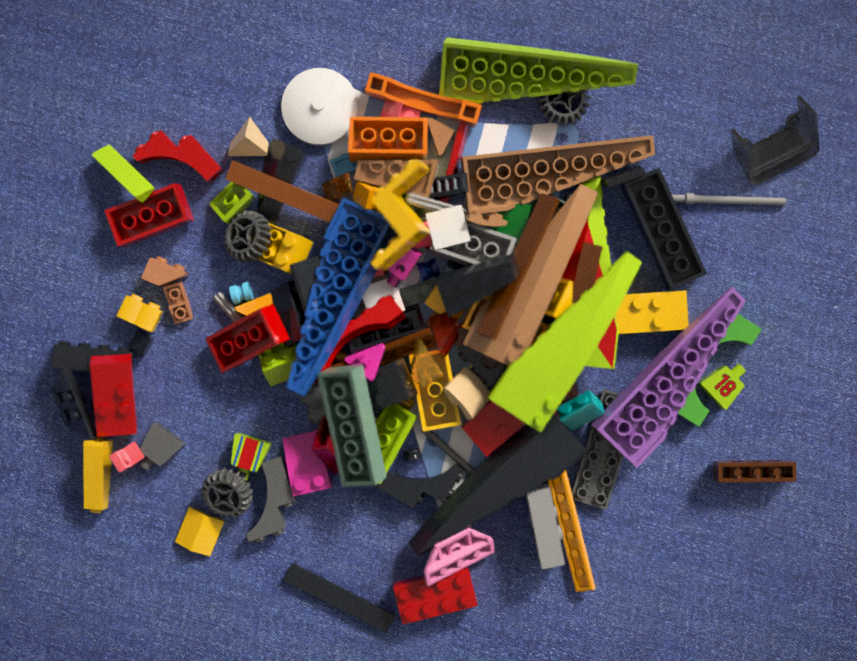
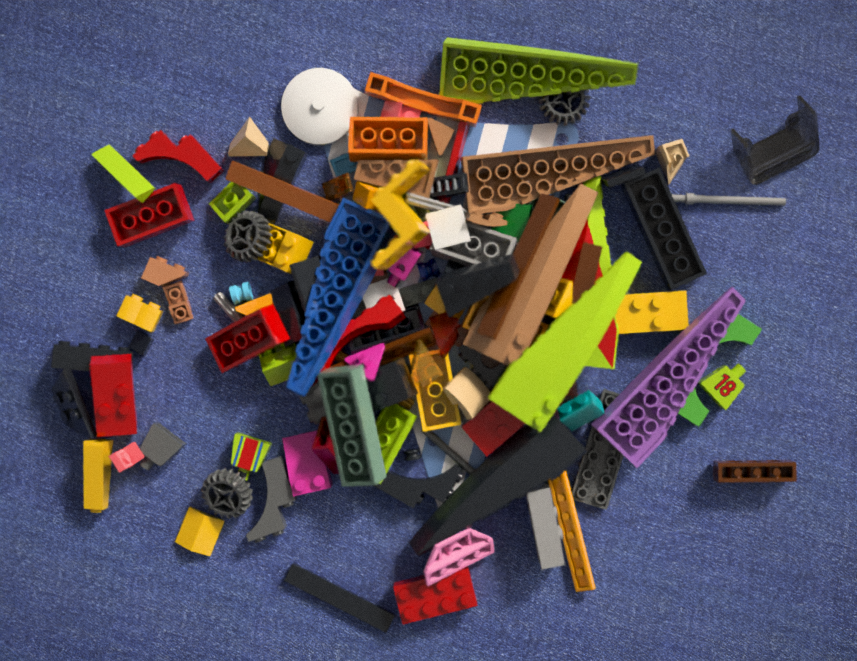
none -> tan slope [655,139,690,185]

